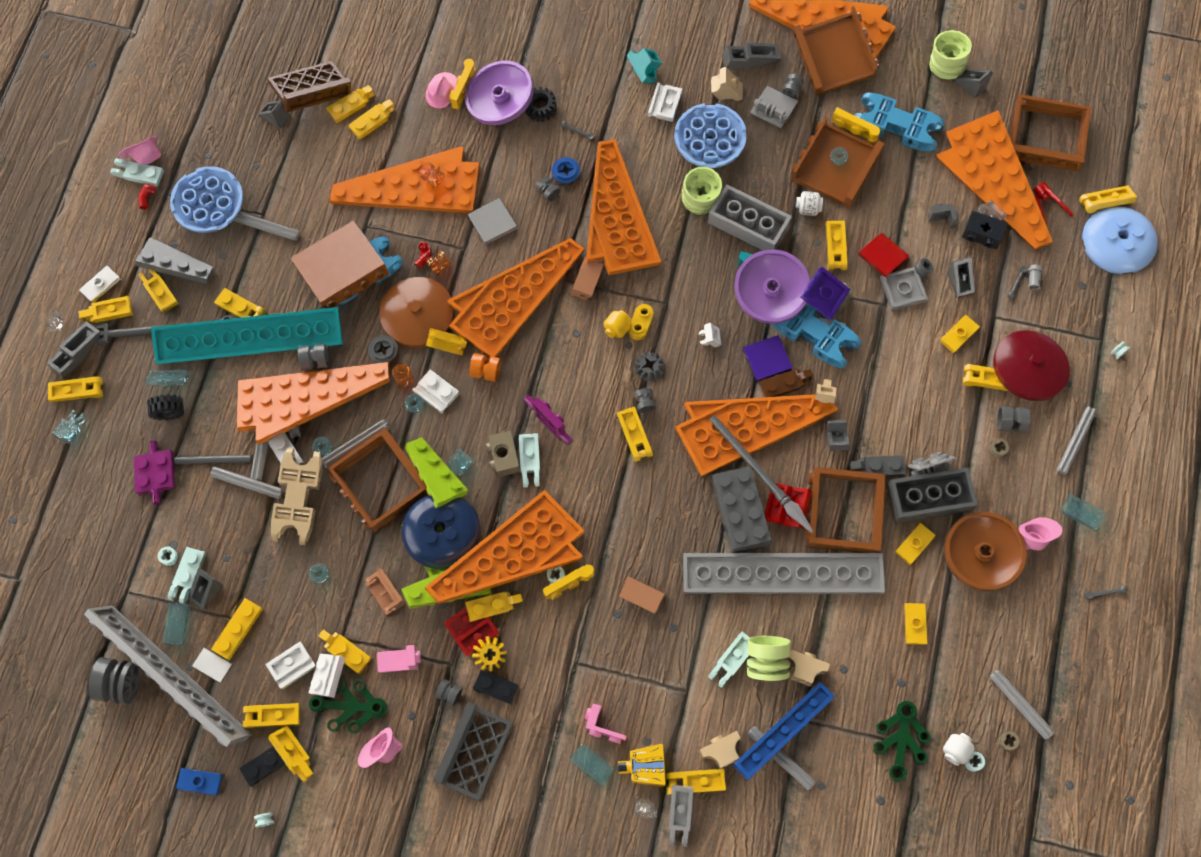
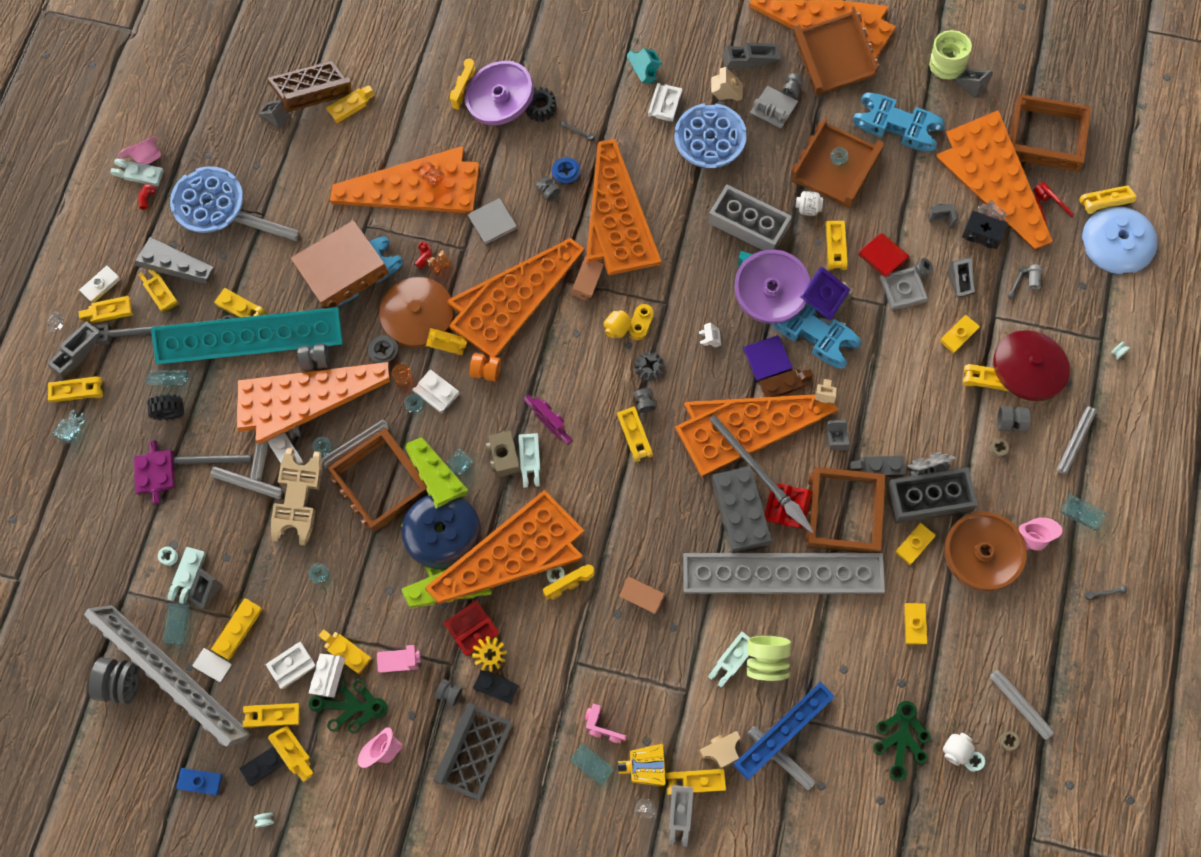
yellow hinge [348,99,395,140] -> none
nougat hinge [365,568,405,616] -> none
bright pink piece [426,72,457,109] -> none
yellow hinge [465,592,522,622] -> none
yellowish green wheel [682,167,722,215] -> none
tan brick [787,650,830,686] -> none
yellow plate [832,107,880,144] -> none

